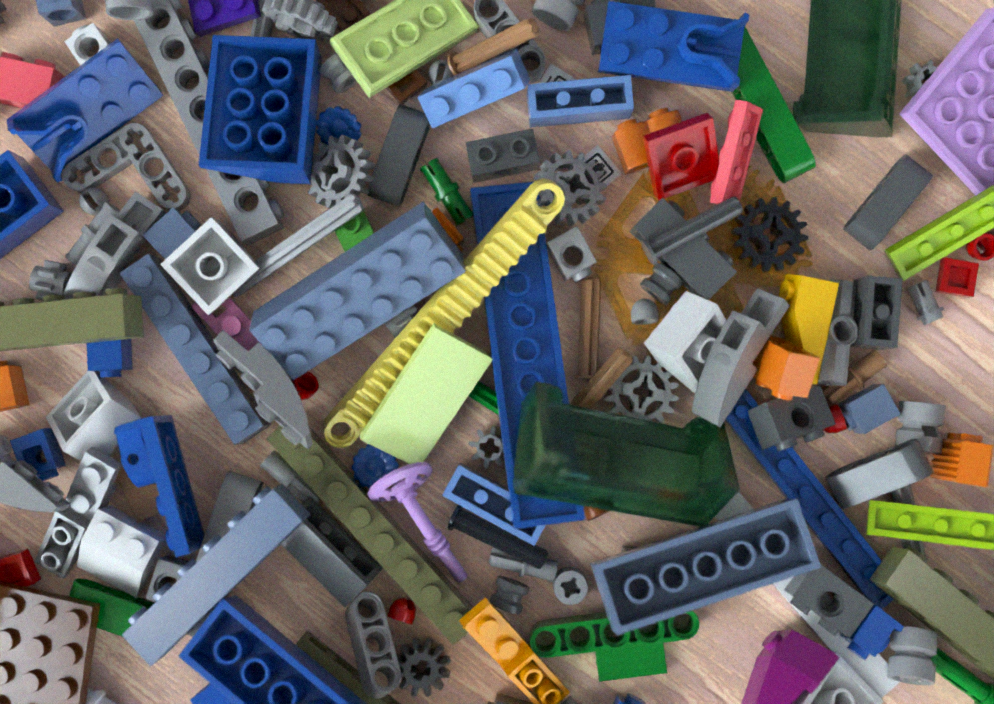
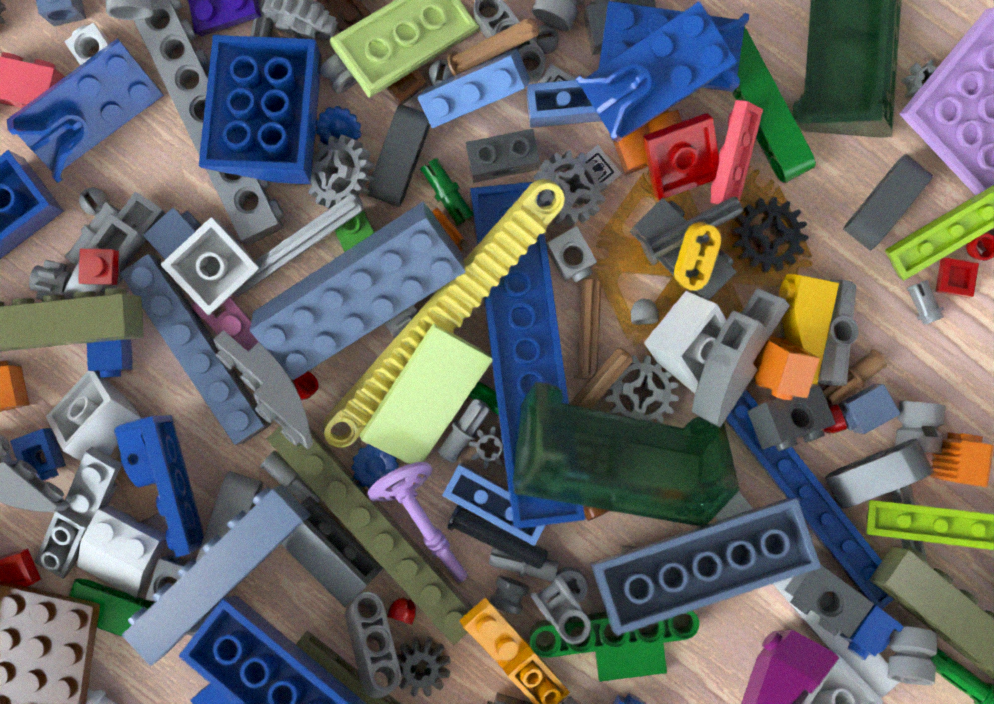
light grey beam [63,123,190,211] -> none
dark grey wheel [640,262,684,305] -> none
dark grey brick [850,275,903,350] -> none
none -> plate [78,249,119,286]
none -> light grey axle [438,398,491,463]
none -> light grey piece [530,575,590,644]
none -> light grey hinge [533,24,559,54]
none -> blue plate [576,1,738,143]
none -> yellow beam [674,222,721,291]

